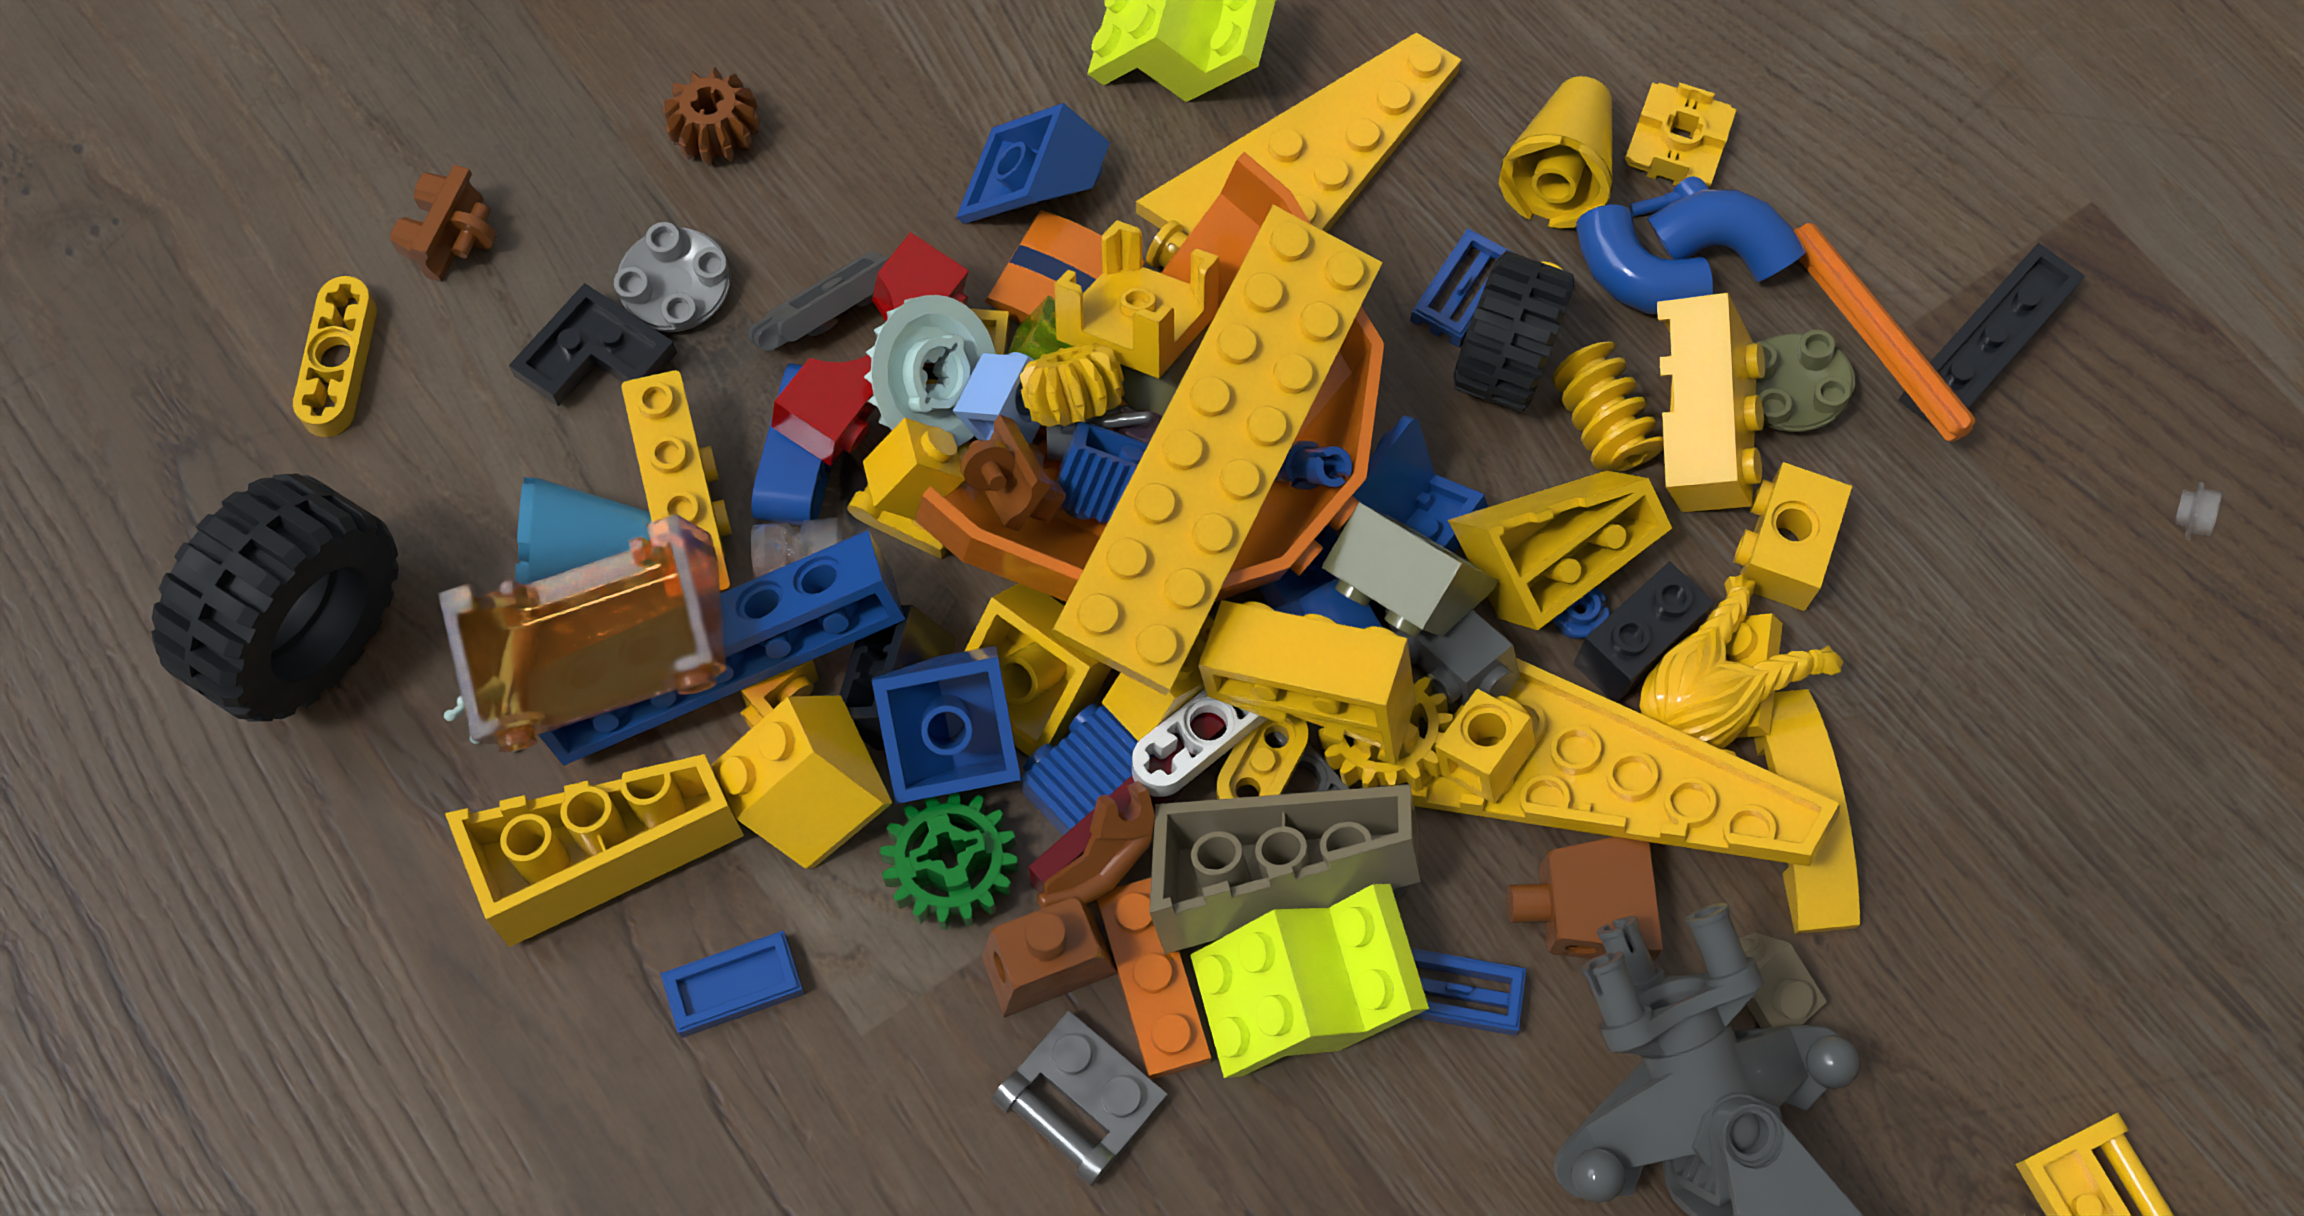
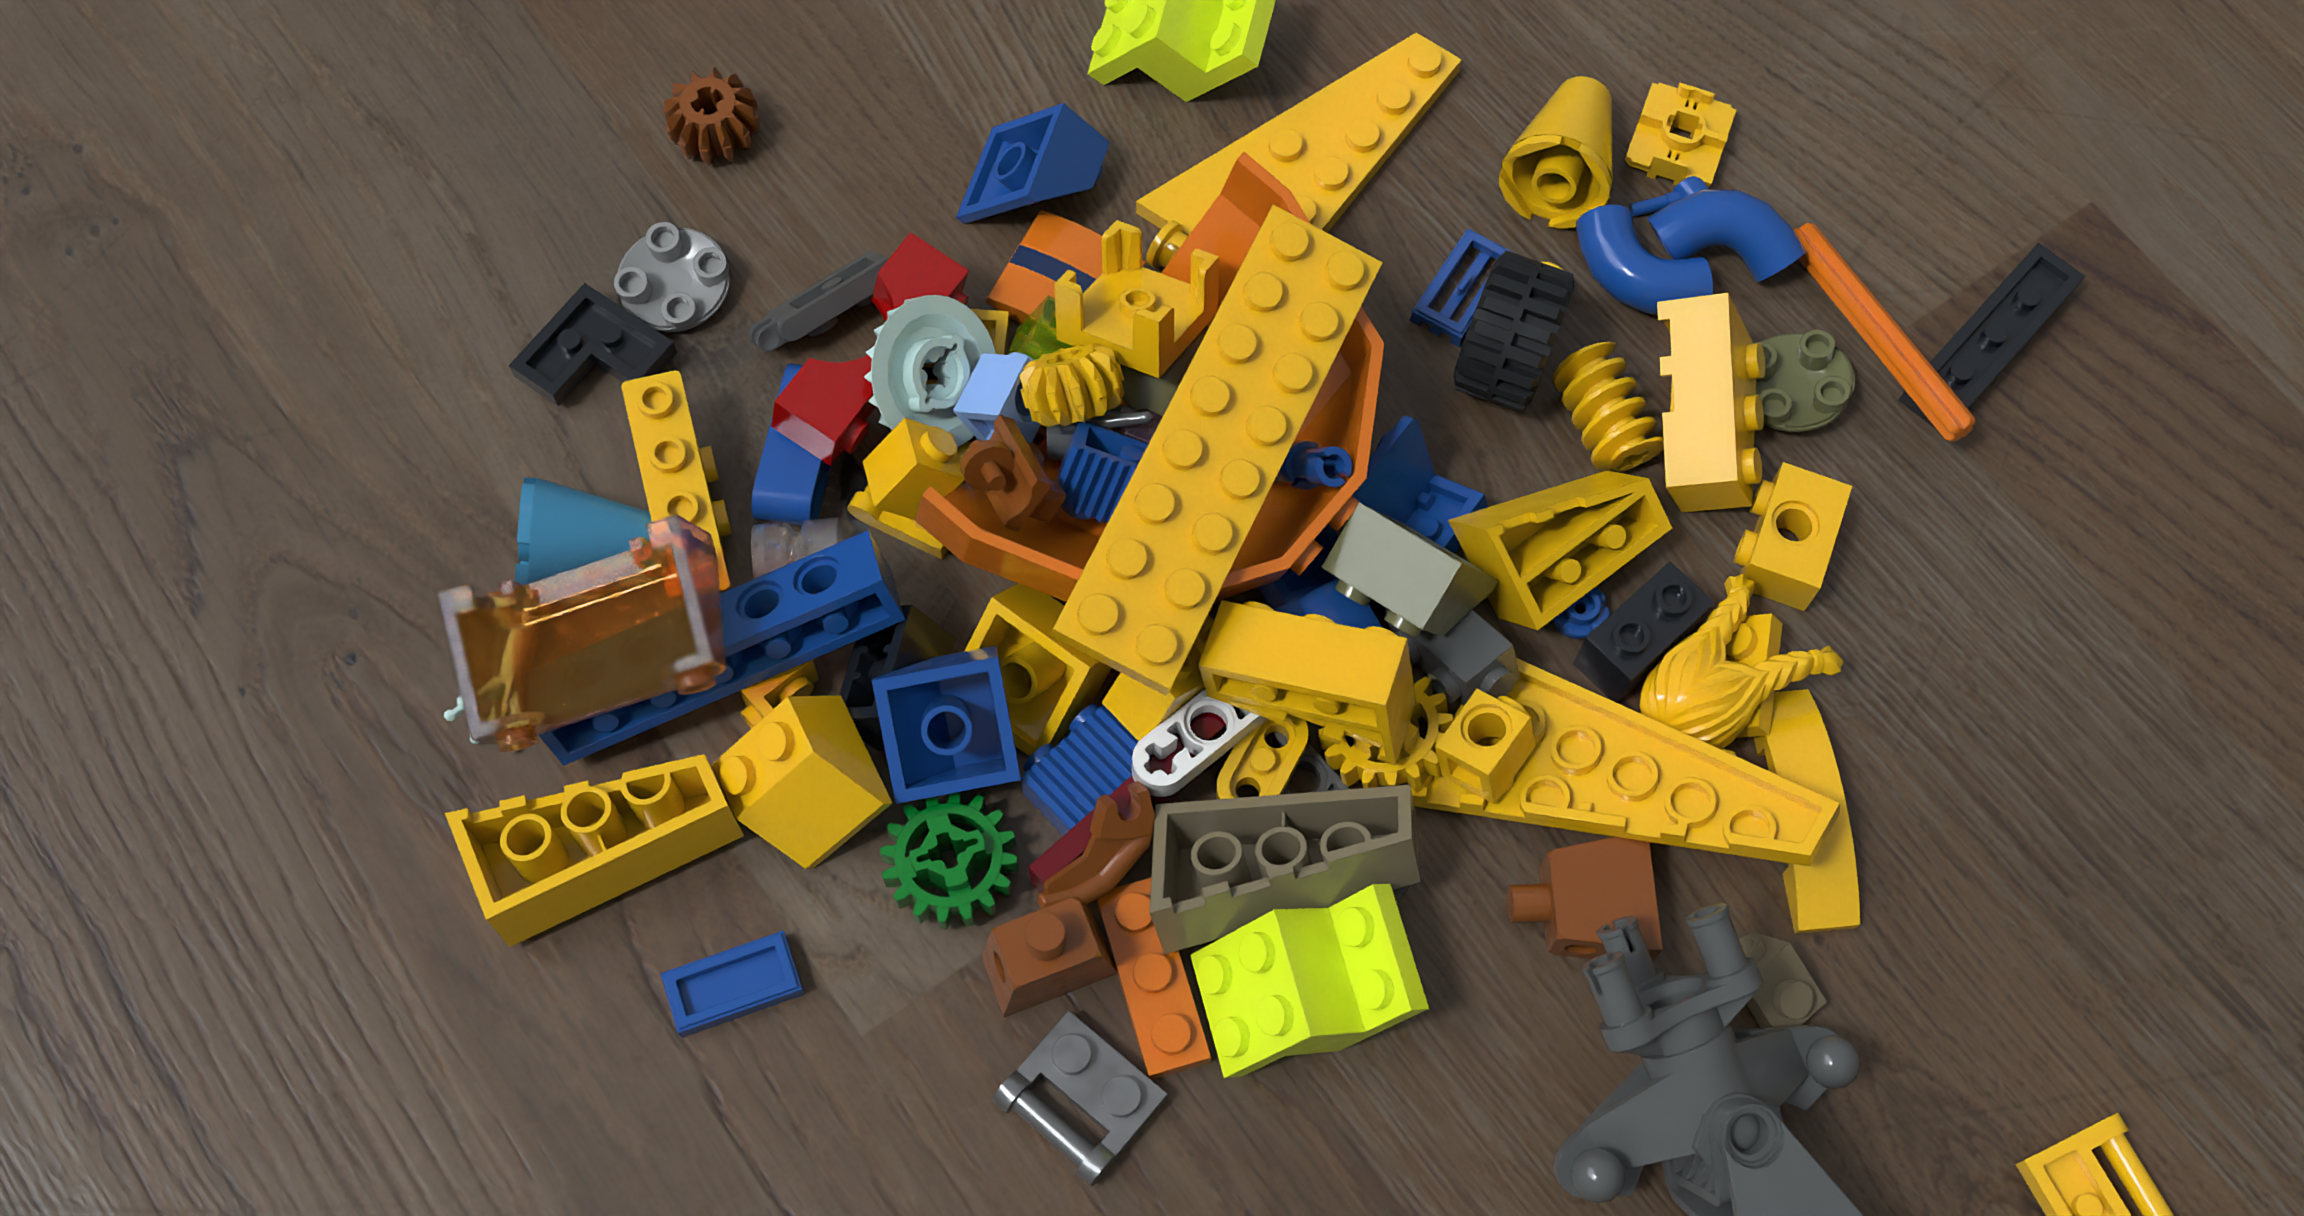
black tyre [151,473,399,722] -> none
yellow beam [293,276,377,437] -> none
dark orange hips [390,164,497,282] -> none
blue tile [1411,948,1526,1036] -> none
clear plate [2174,482,2222,539] -> none

